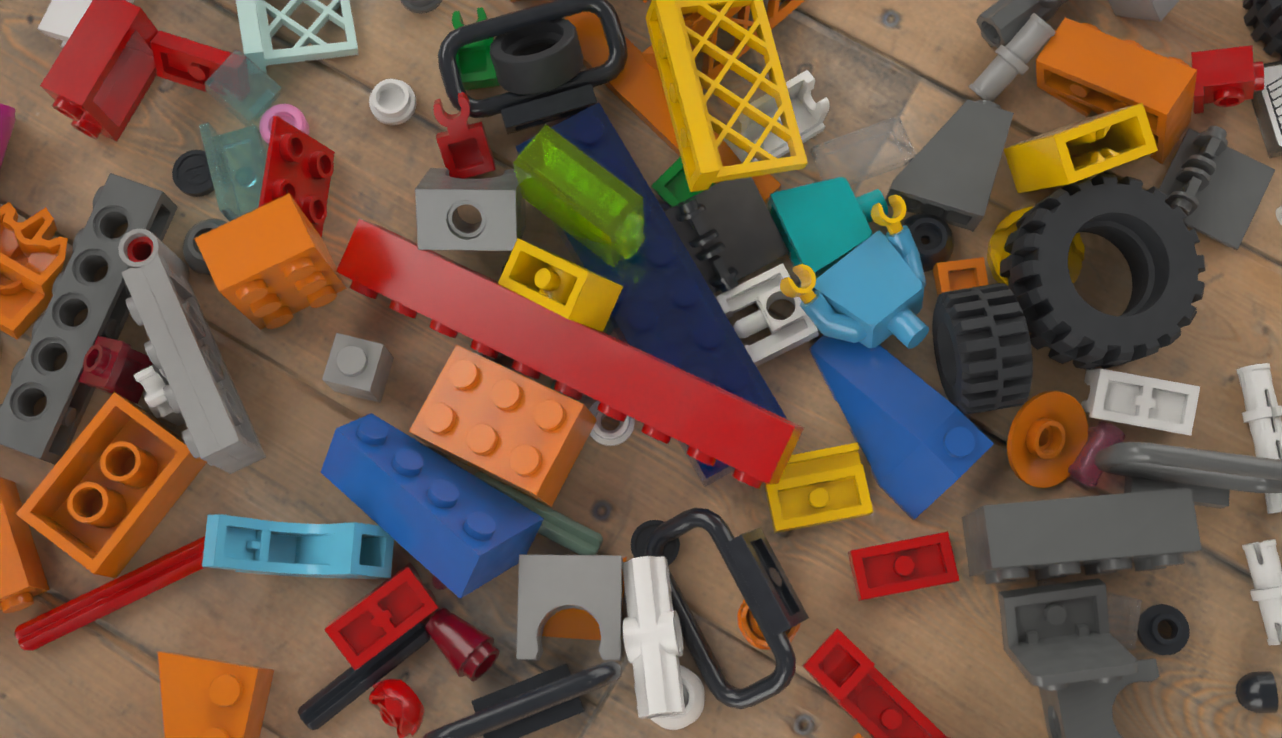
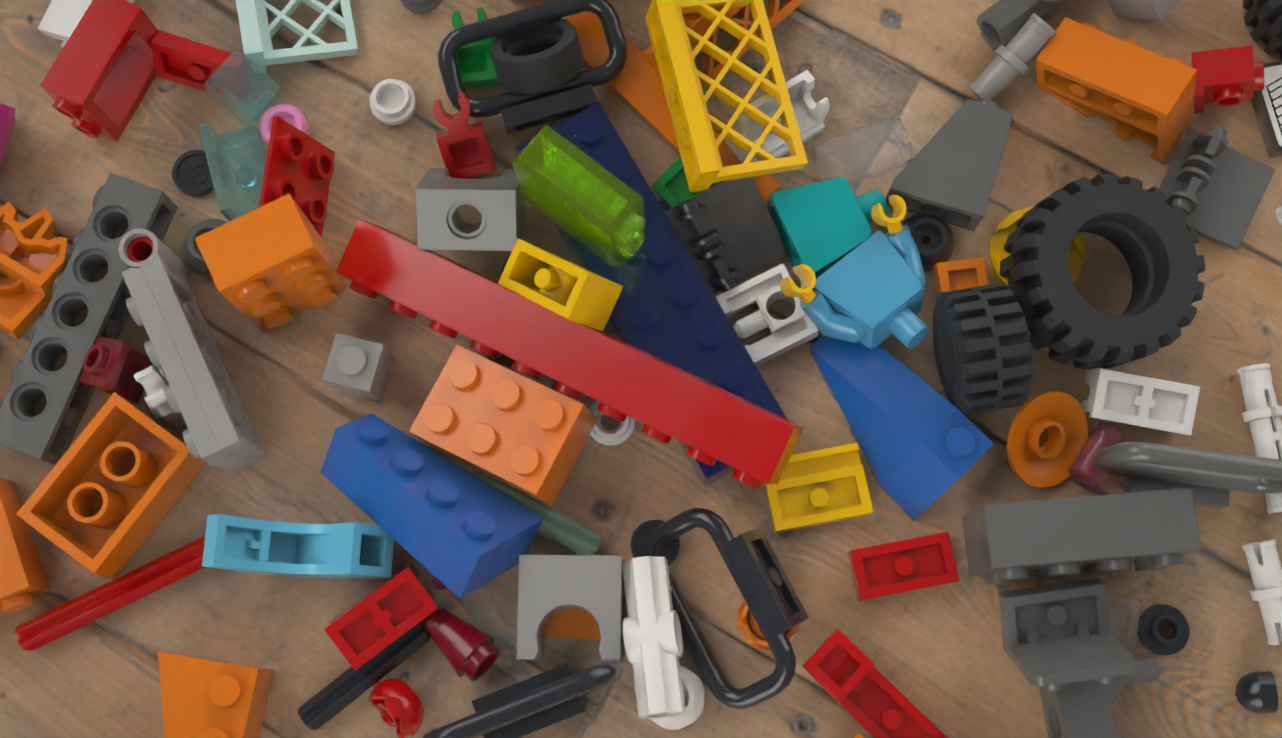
yellow brick [1003,103,1158,193] -> none

